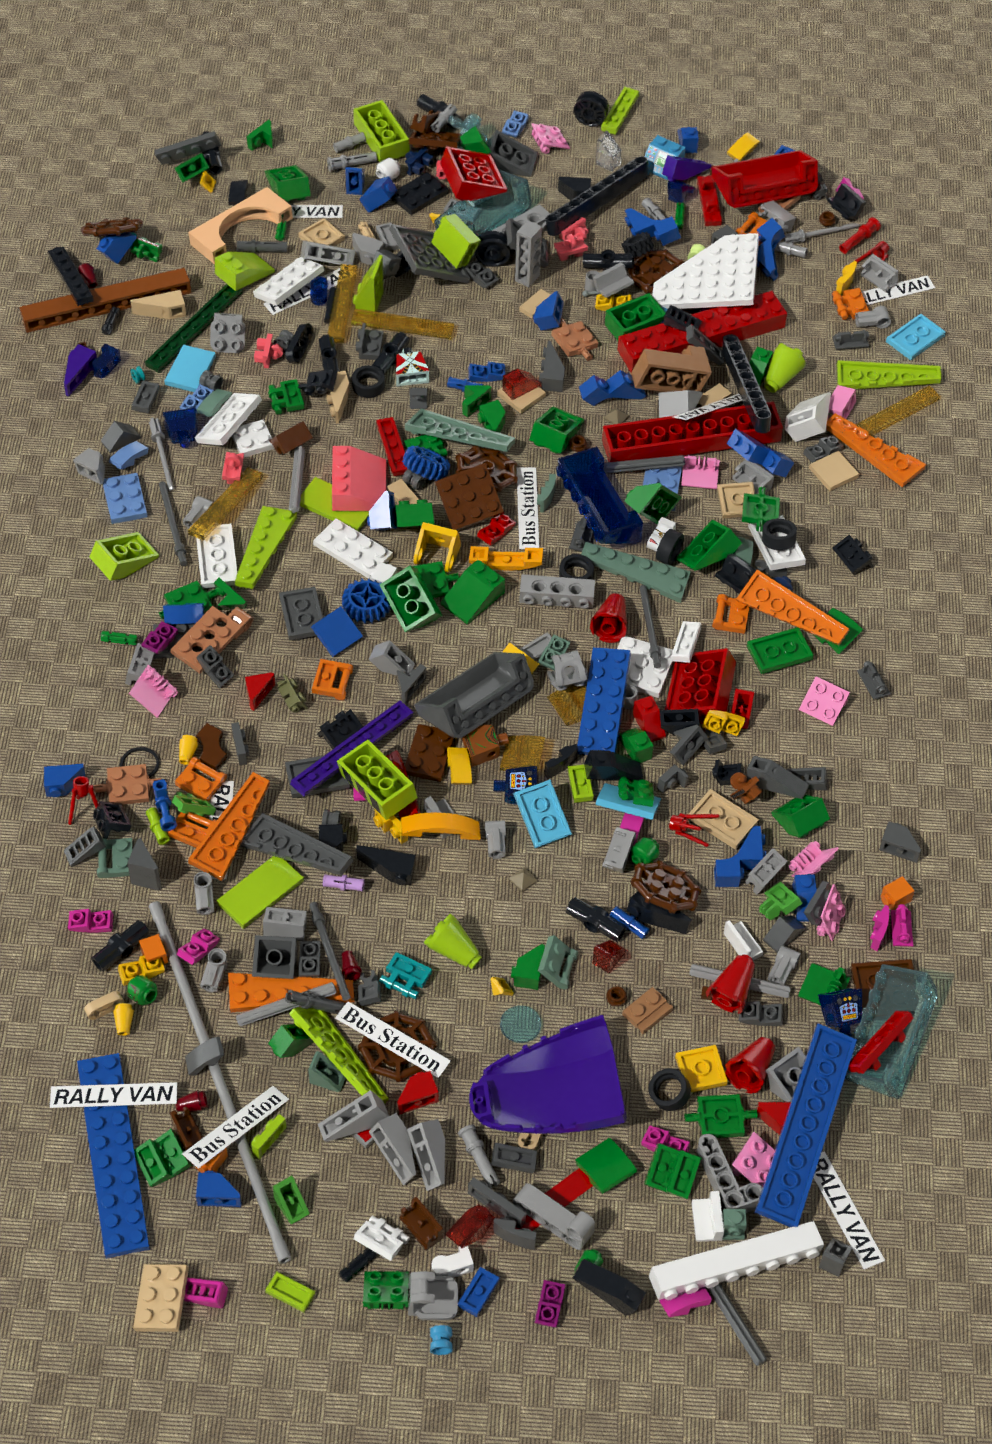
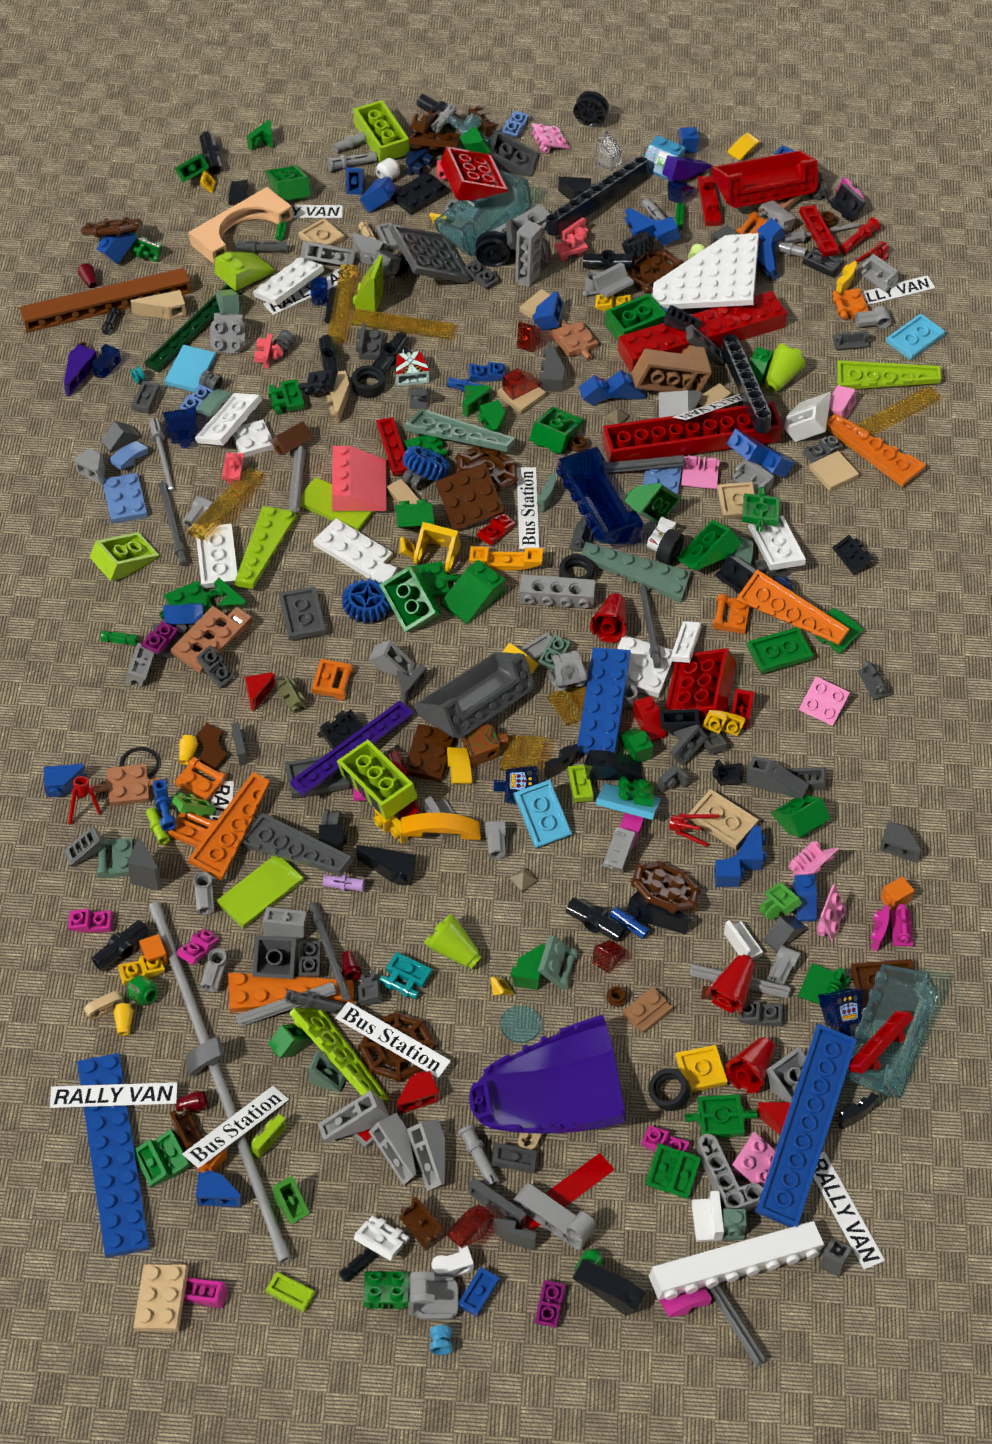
black plate [48,246,94,306] -> none
black bracket [93,801,132,839] -> none
bright pink hinge [129,665,178,717] -> none
dark grey plate [154,131,221,165] -> none
black beam [285,323,314,363] -> none
blue tile [311,606,363,657] -> none
slope [367,491,397,531] -> none
lime brick [431,214,481,269] -> none
green slope [575,1137,637,1194] -> none
lime plate [601,87,639,135] -> none
green head [630,837,660,864] -> none
dark orange hips [730,772,762,804] -> none
light grey hinge [746,848,787,895] -> none
black tyre [762,518,797,550] -> none
dark grey plate [803,881,832,926] -> none
none -> sand green slope [215,289,239,314]
none -> yellow slope [399,537,415,559]
none -> reddish brown hinge [468,106,500,140]
none -> clear red slope [517,321,541,353]
none -> red hinge [799,205,840,257]
none -> black plate [802,247,844,277]
none -> black slope [838,1092,879,1129]

